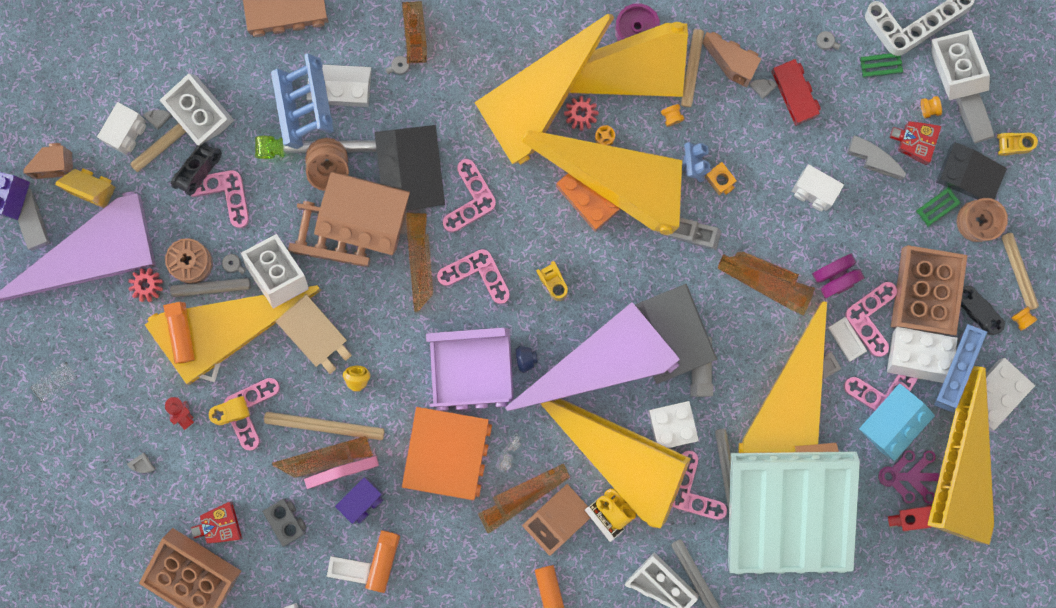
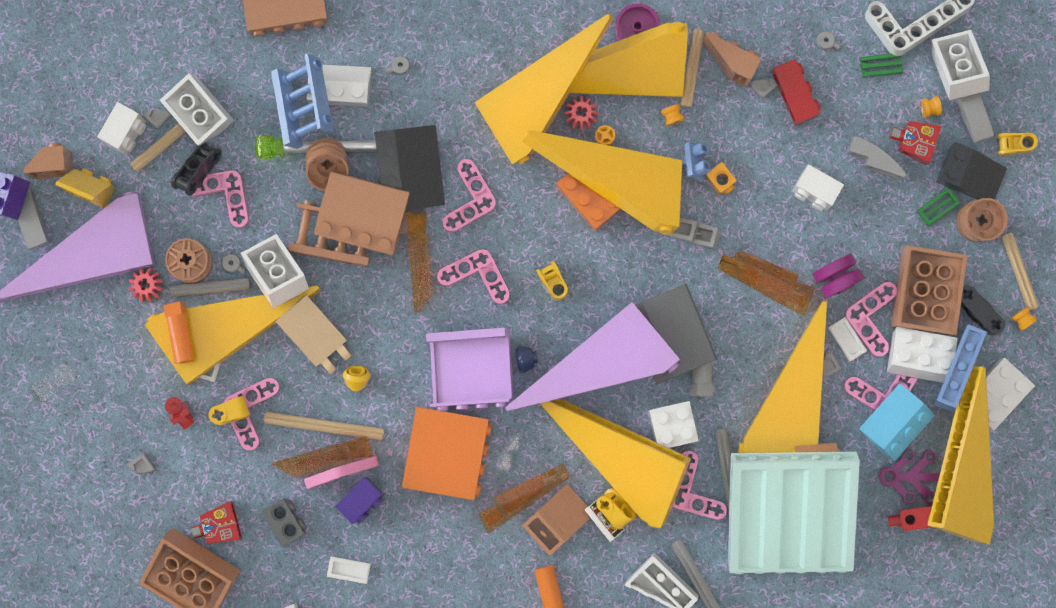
orange piece [365,530,400,593] -> none
clear orange slope [402,1,427,64] -> none

